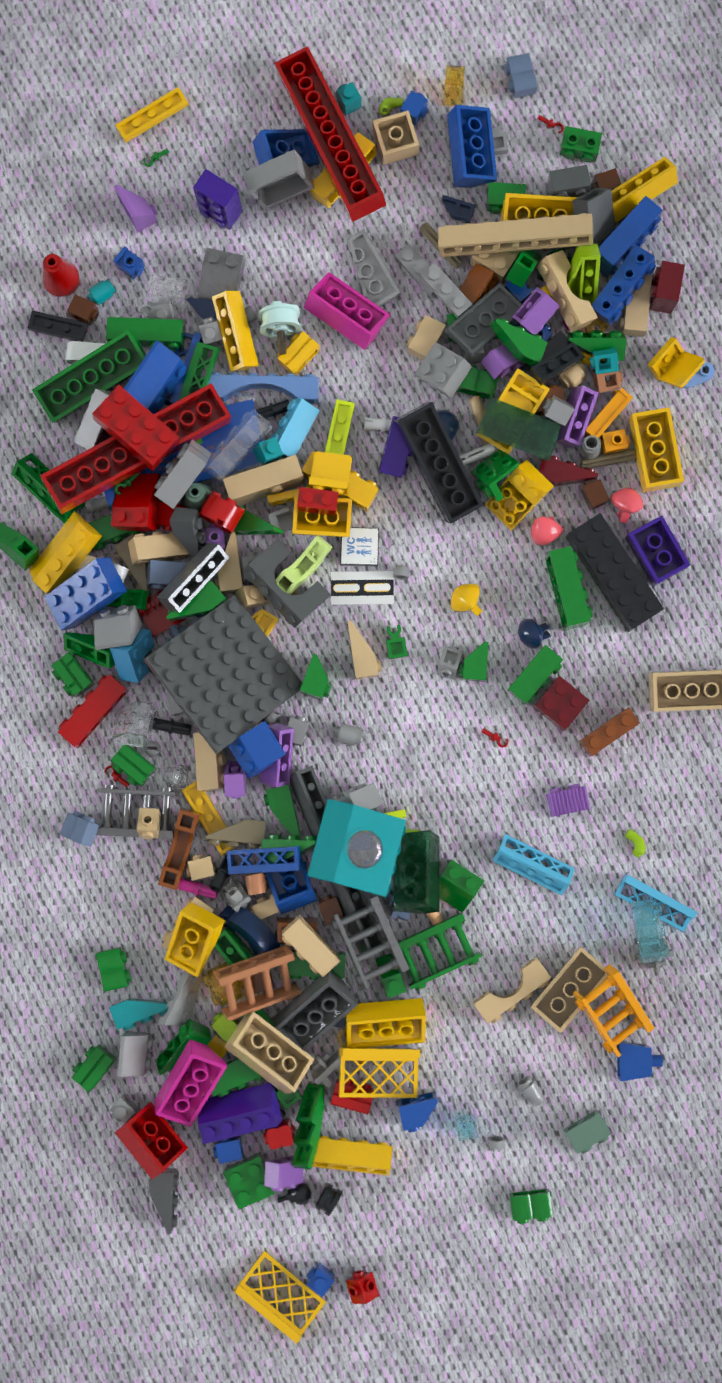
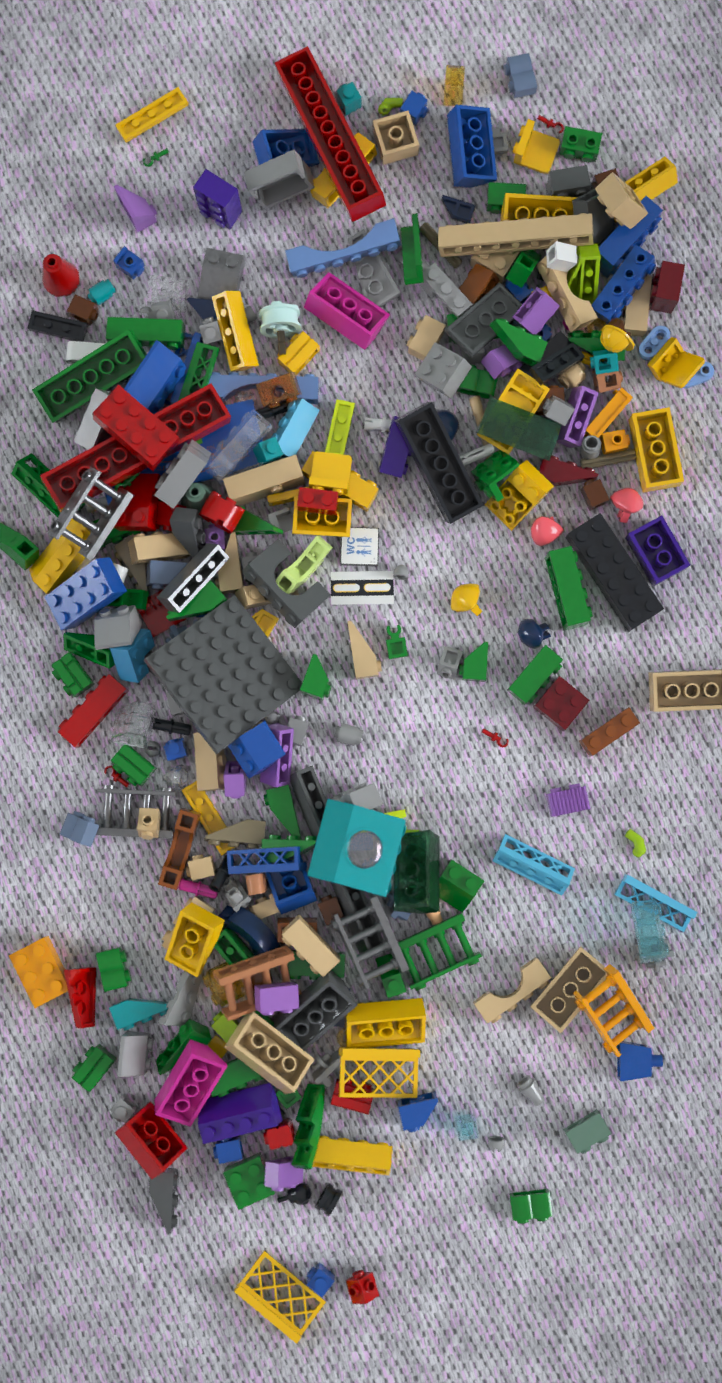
none -> light orange brick [9,936,68,1008]
none -> flat silver fence [48,467,134,561]
none -> red wing [64,967,96,1028]
none -> blue brick [163,738,189,762]
none -> medium lavender brick [254,981,299,1015]
none -> clear orange brick [256,372,302,409]
none -> medium blue arch [285,218,402,278]
none -> green fence [401,213,424,285]
none -> yellow bracket [512,119,560,174]
none -> white brick [546,241,578,272]
none -> tan brick [595,172,648,229]
none -> yellow piece [600,318,635,352]
none -> light blue plate [639,326,670,360]

